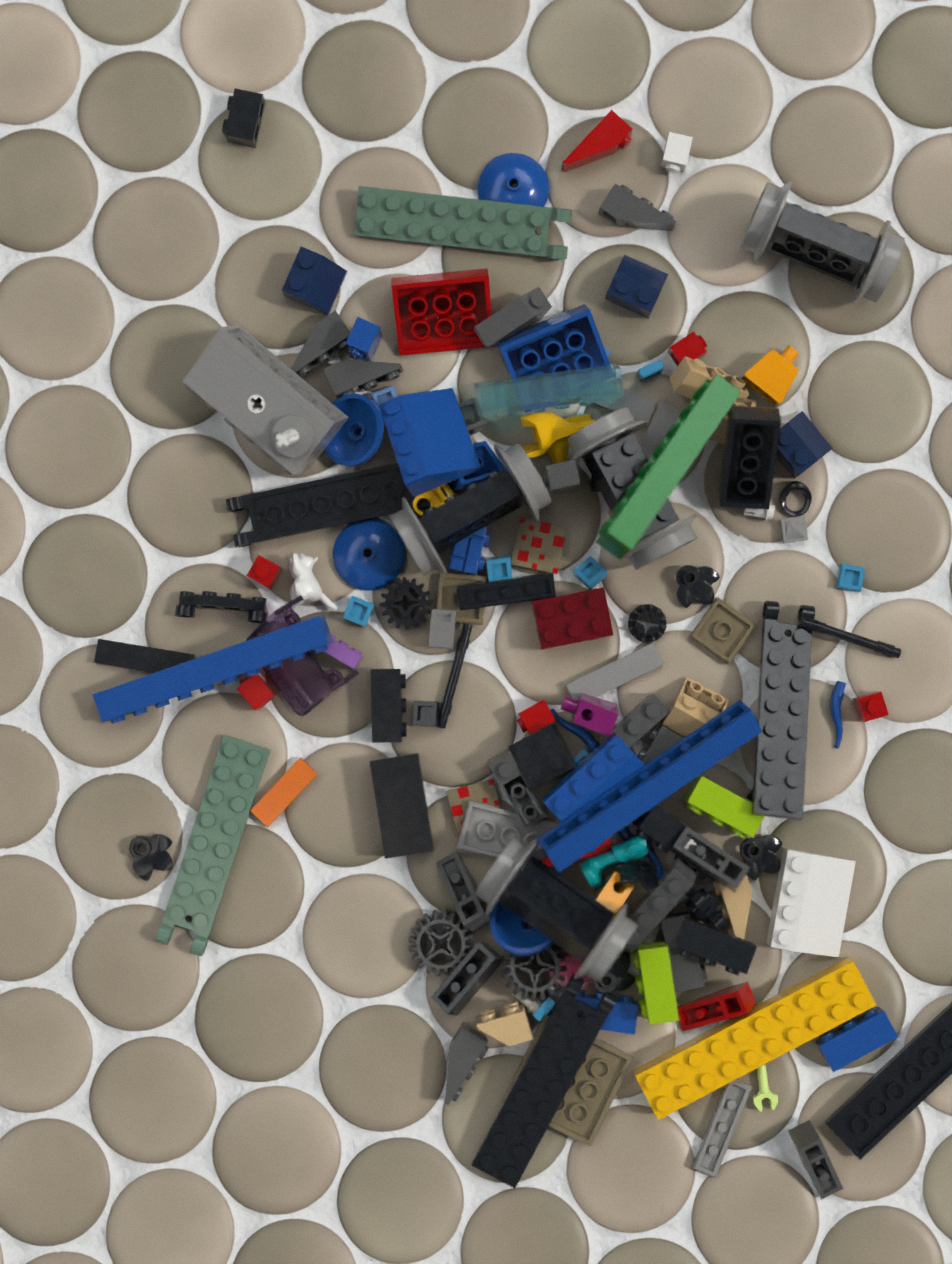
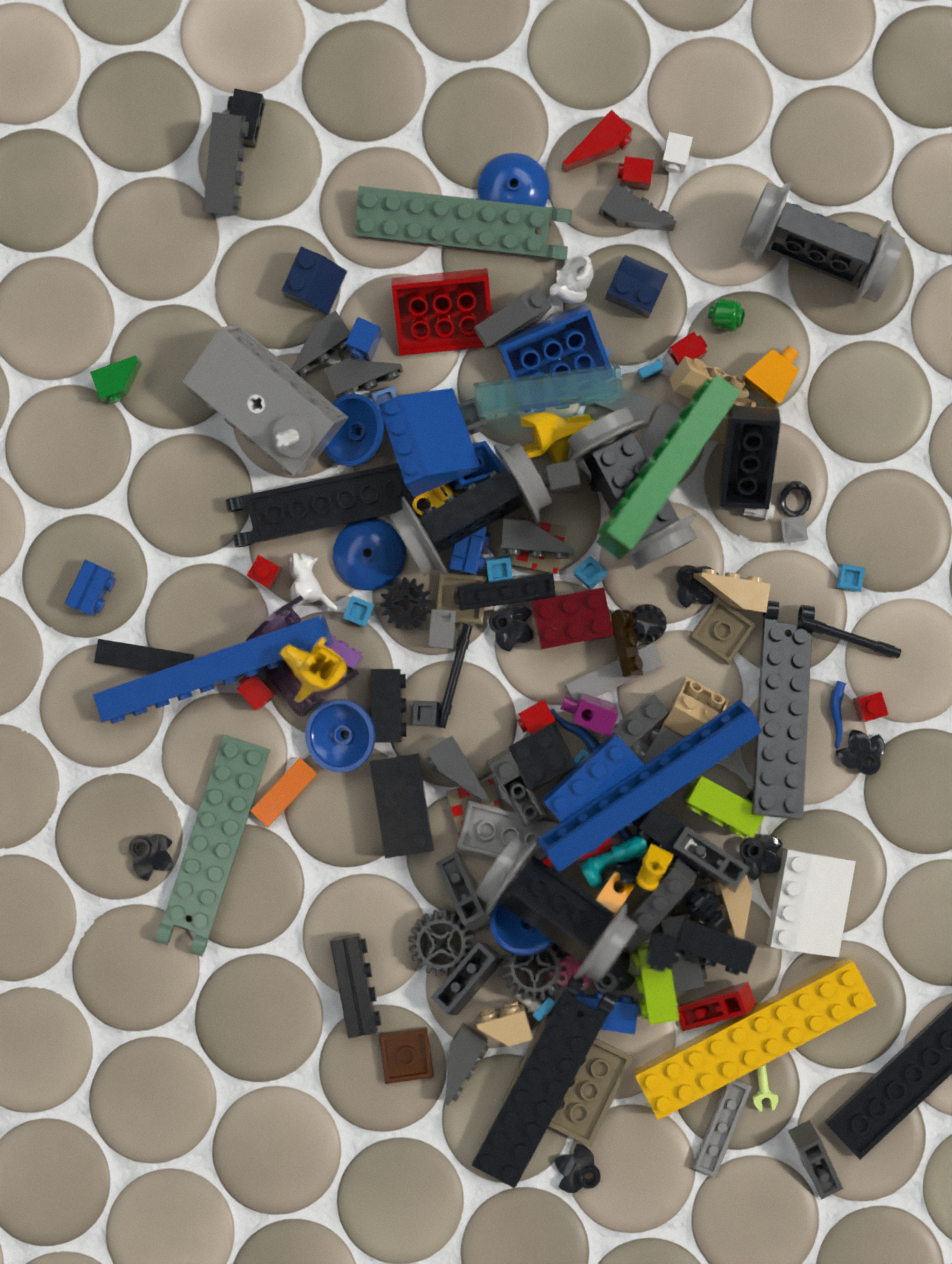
black plate [175,591,268,623] -> none
dark blue slope [776,411,833,479] -> none
blue brick [815,1007,898,1072] -> none
none -> blue brick [65,559,116,616]
none -> green slope [90,355,142,404]
none -> dark grey brick [203,112,249,216]
none -> yellow piece [279,637,346,703]
none -> blue dish [305,699,375,772]
none -> black brick [330,933,382,1038]
none -> reddish brown tile [379,1027,434,1084]
none -> dark grey slope [427,736,491,804]
none -> black plate [489,605,533,652]
none -> dark grey slope [501,519,575,559]
none -> white hair [550,254,594,305]
none -> black plate [555,1143,601,1193]
none -> dark brown hinge [611,609,643,678]
none -> red brick [617,156,654,190]
none -> yellow piece [636,843,674,891]
none -> black brick [645,931,680,972]
none -> tan slope [693,569,770,613]
none -> green head [708,298,745,332]
none -> black plate [836,730,885,775]

